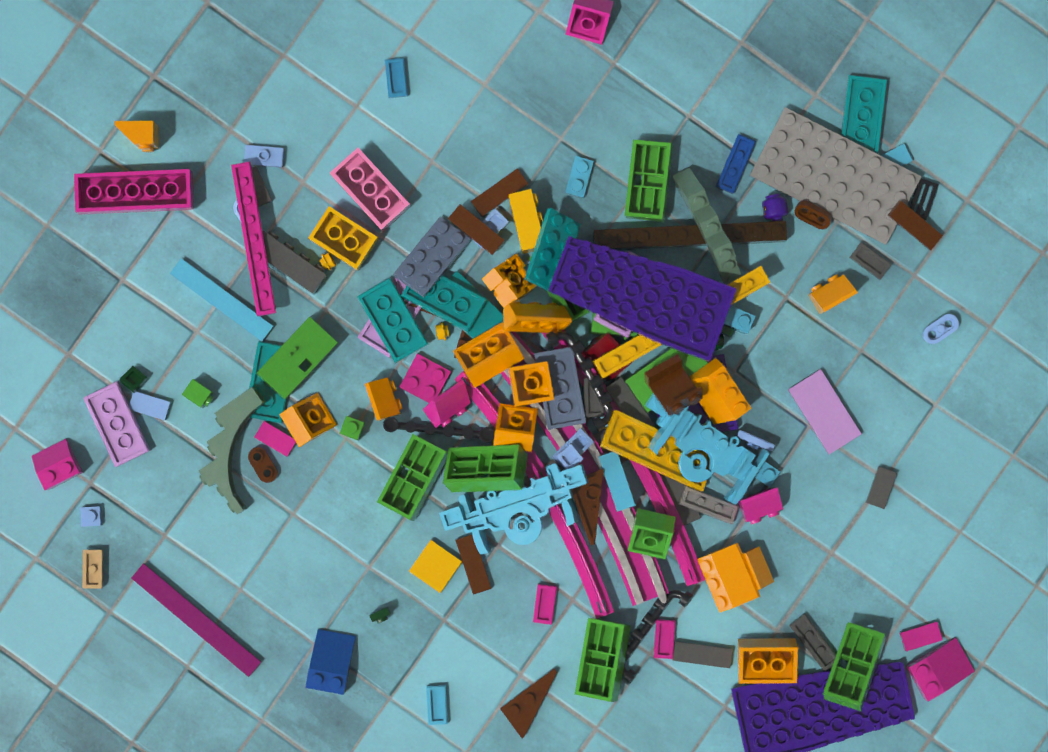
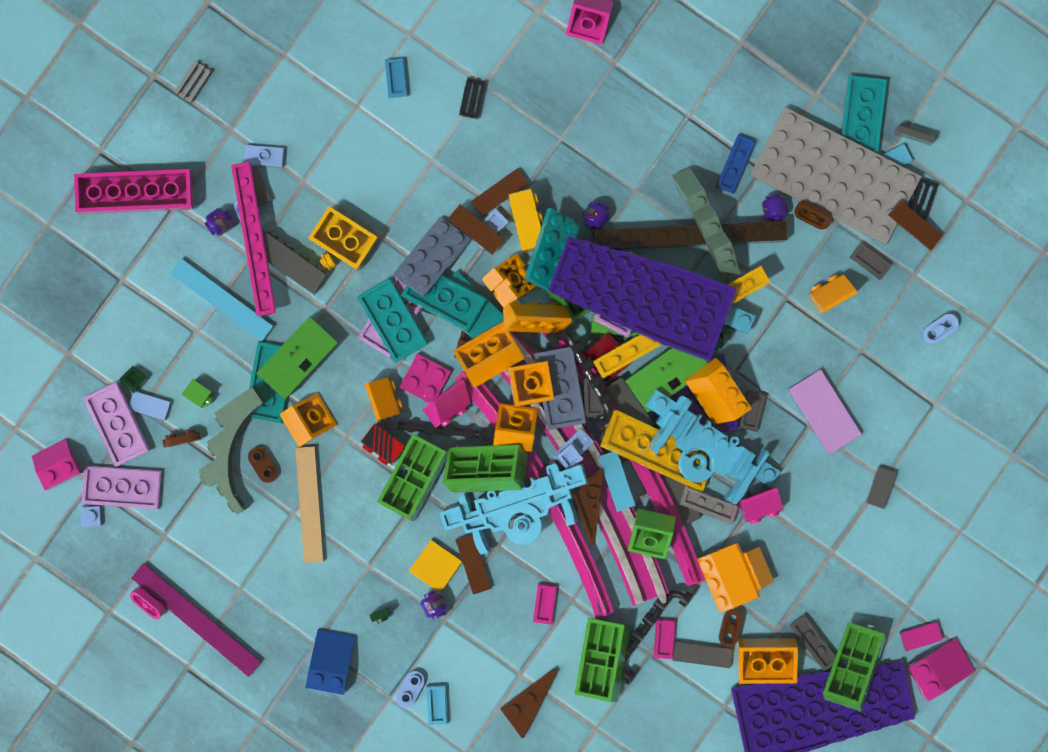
tan plate [82,550,103,589] -> none
light orange slope [114,121,159,152] -> none
dark pink tile [254,421,296,457] -> none
bright pink brick [330,148,411,232] -> none
bright green brick [339,416,365,441] -> none
yellow plate [435,322,449,341] -> none
medium azure plate [565,156,594,198] -> none
bright green brick [624,140,673,222] -> none
reddish brown panel [644,354,703,417] -> none
light blue plate [736,430,774,452] -> none
none -> lavender tile [81,465,162,509]
none -> dark pink plate [130,587,165,619]
none -> reddish brown plate [162,429,201,448]
none -> light grey tile [174,61,212,103]
none -> dark purple head [204,208,234,236]
none -> tan tile [295,447,324,563]
none -> brick [361,423,406,465]
none -> light blue plate [396,670,425,708]
none -> dark purple head [420,590,449,620]
none -> black tile [459,78,486,120]
none -> dark purple head [582,200,610,230]
none -> reddish brown plate [718,609,743,647]
none -> dark grey tile [738,390,767,432]
none -> dark grey tile [894,125,935,145]

